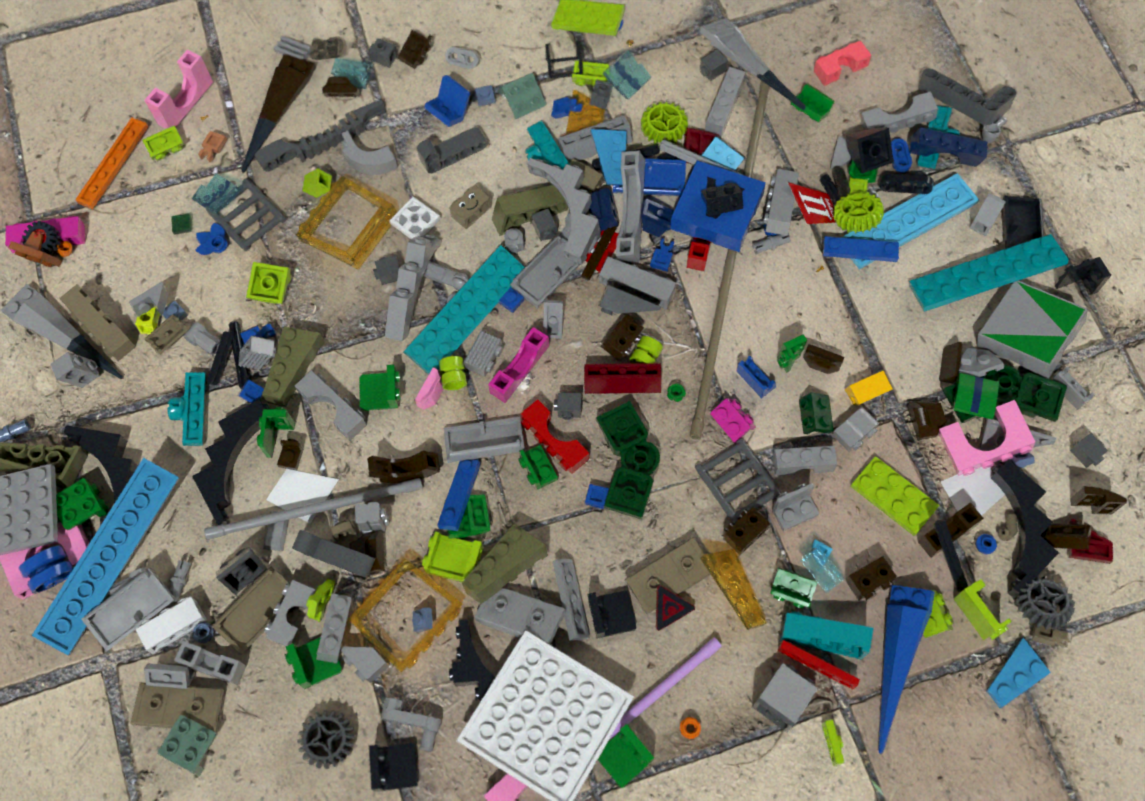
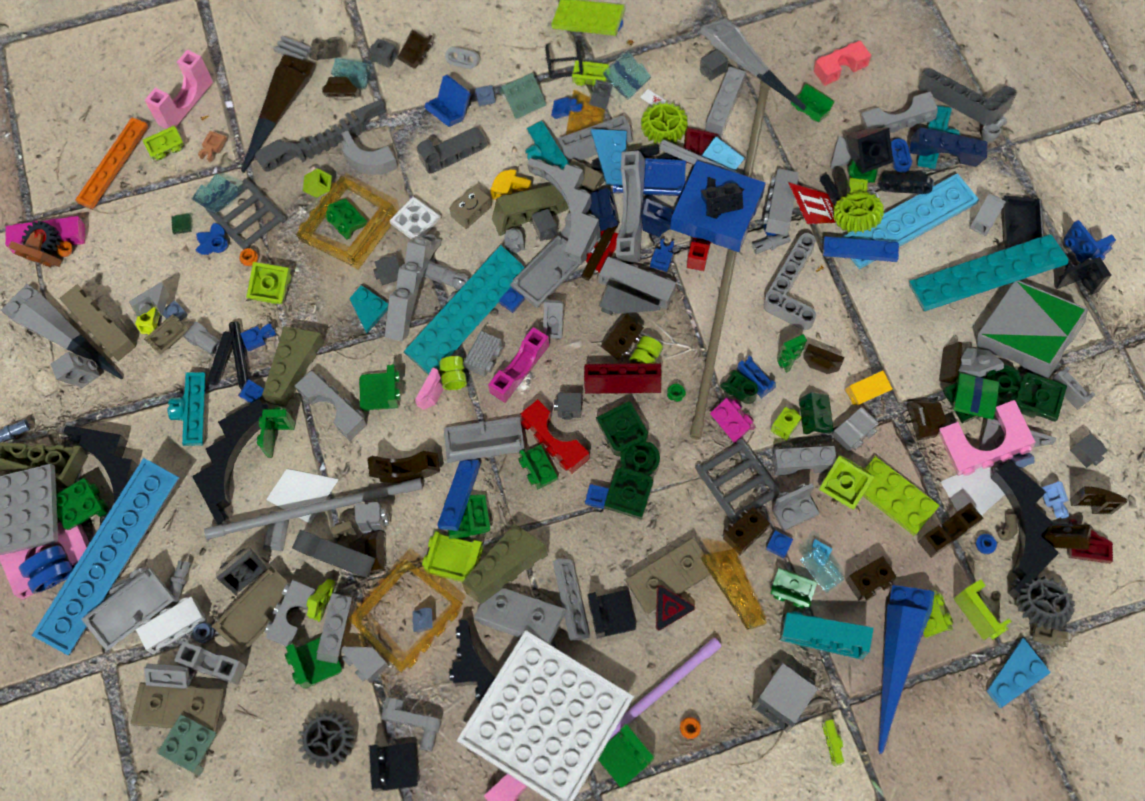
light grey brick [239,336,276,371] -> none
dark brown bracket [277,439,304,471] -> none
red tile [778,640,860,690] -> none
black axle [934,519,968,592] -> none
none -> orange plate [239,248,258,266]
none -> green bracket [325,198,367,240]
none -> teal wing [349,285,389,333]
none -> yellow brick [490,170,532,200]
none -> white sticker [641,89,670,105]
none -> dark green piece [720,370,758,404]
none -> light grey beam [763,233,816,330]
none -> blue plate [766,531,793,558]
none -> lime brick [771,406,802,441]
none -> lime slope [819,455,874,510]
none -> light blue plate [1042,481,1069,519]
none -> blue bracket [1064,220,1116,263]

